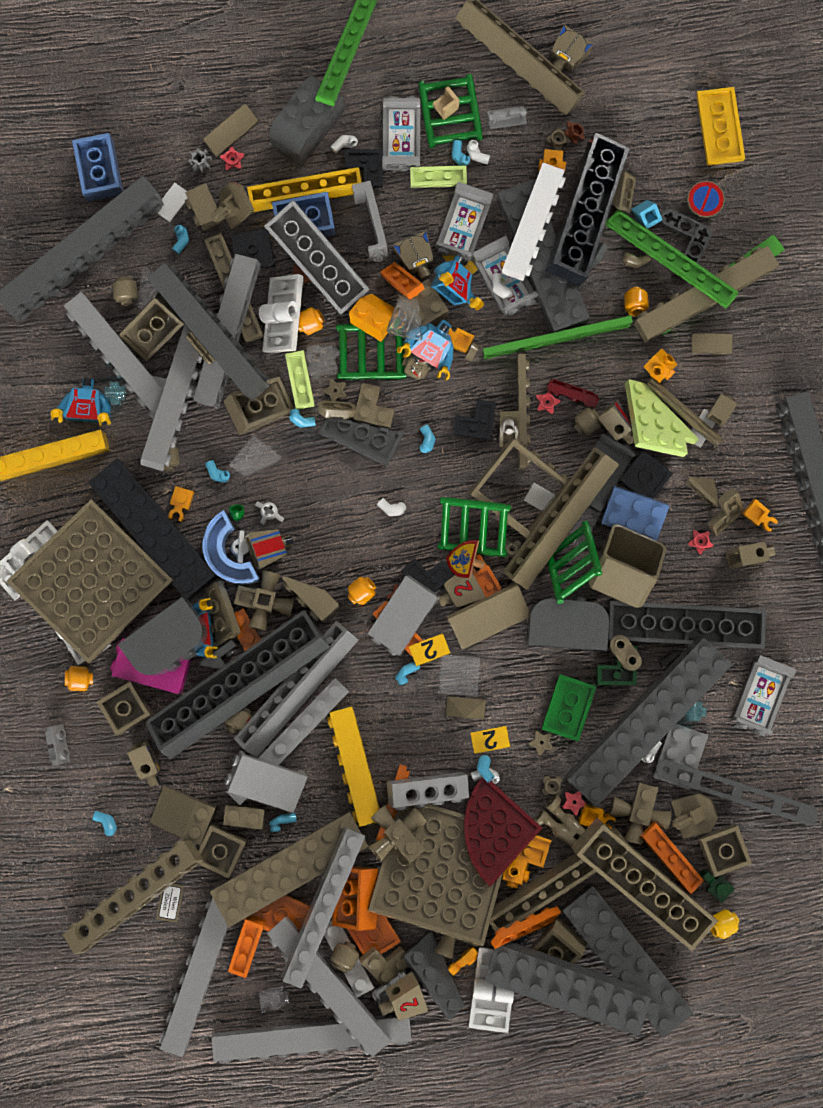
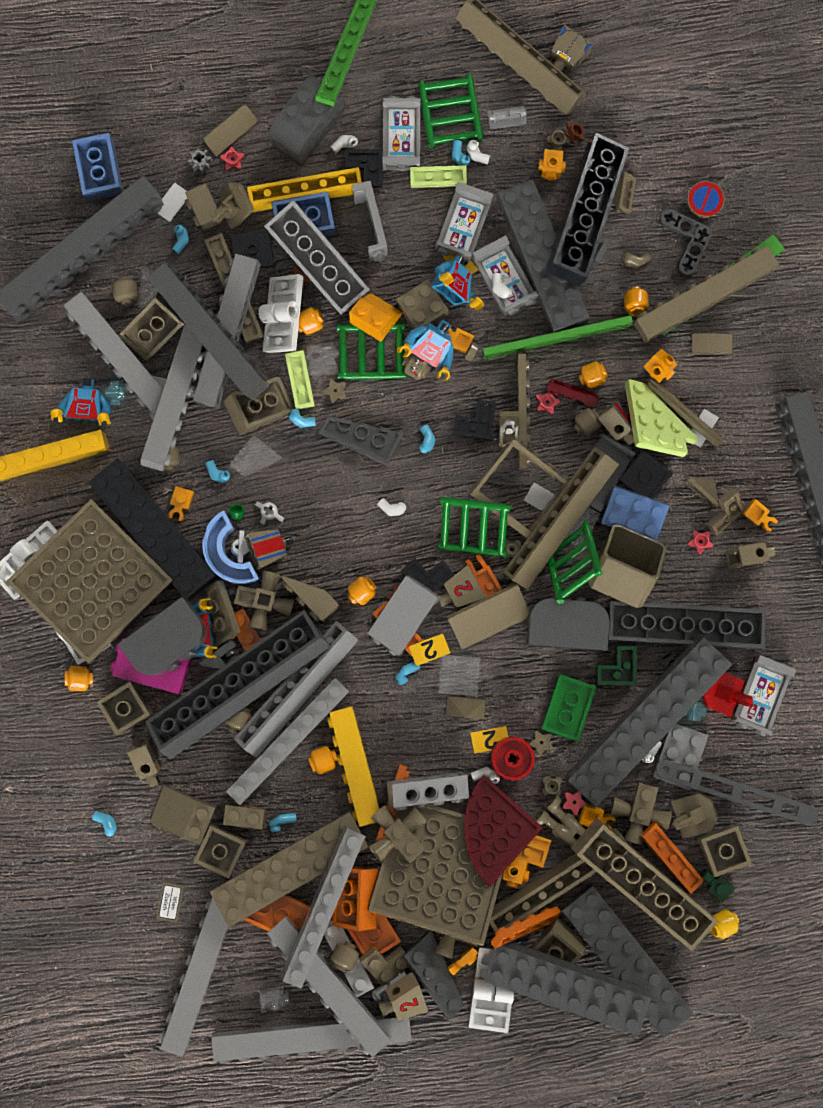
light grey hinge [45,724,70,766] -> none
dark tan brick [63,840,203,955] -> none
dark tan axle [186,331,215,365] -> none
light grey panel [224,751,308,813] -> none
orange plate [228,917,265,978] -> none
dark tan plate [317,401,356,419] -> none
dark tan plate [353,383,395,429] -> none
orange plate [380,261,425,300] -> none
clear wing [387,296,423,341] -> none
dark tan torso [393,231,434,280] -> none
tan panel [433,86,460,120] -> none
shield [446,540,485,578] -> none
medium azure arm [477,755,495,783] -> none
white brick [502,163,566,281] -> none
bright green tile [606,209,739,308] -> none
dark tan plate [609,635,642,671] -> none
medium azure brick [631,200,663,229] -> none
yellow plate [696,87,745,166] -> none
dark tan brick [706,393,738,427] -> none
none -> light orange head [308,746,338,775]
none -> red wheel [490,736,535,781]
none -> light orange head [578,361,608,389]
none -> red piece [702,673,753,717]

